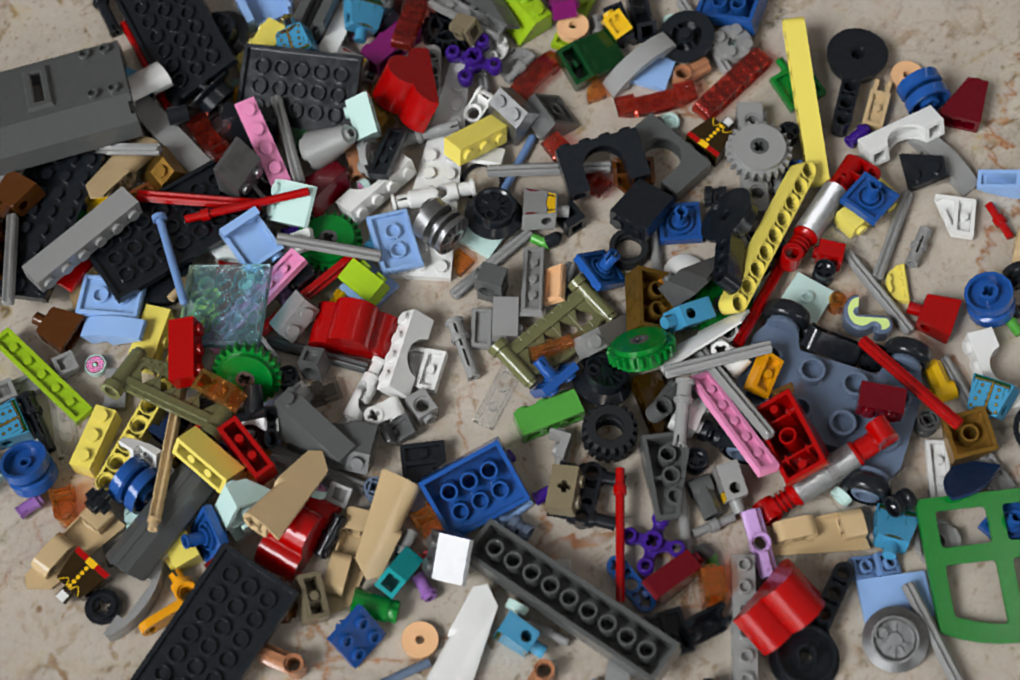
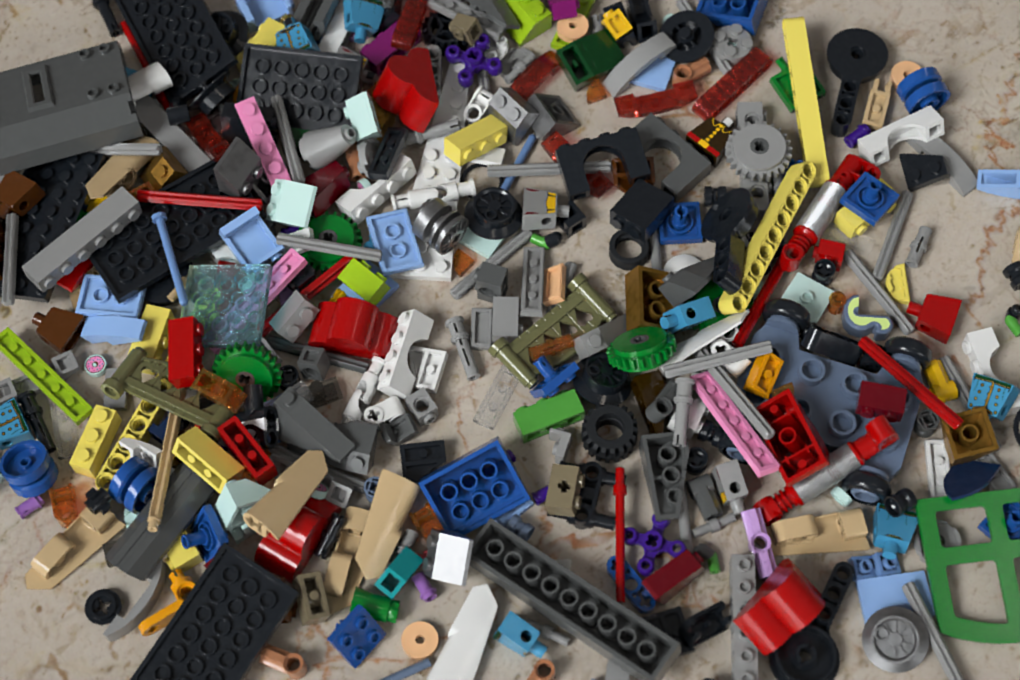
dark brown torso [55,546,113,604] -> none
red bar [184,187,310,223] -> none
light aqua tile [505,598,529,617] -> none
blue plate [573,248,625,292] -> none
light aqua tile [661,113,680,131] -> none
clear orange brick [697,564,729,609] -> none
black wheel [779,121,799,147] -> none
white wing [934,194,977,240] -> none
dark red slope [939,77,989,133] -> none
blue wheel [964,272,1016,328] -> none
red bar [985,202,1015,240] -> none

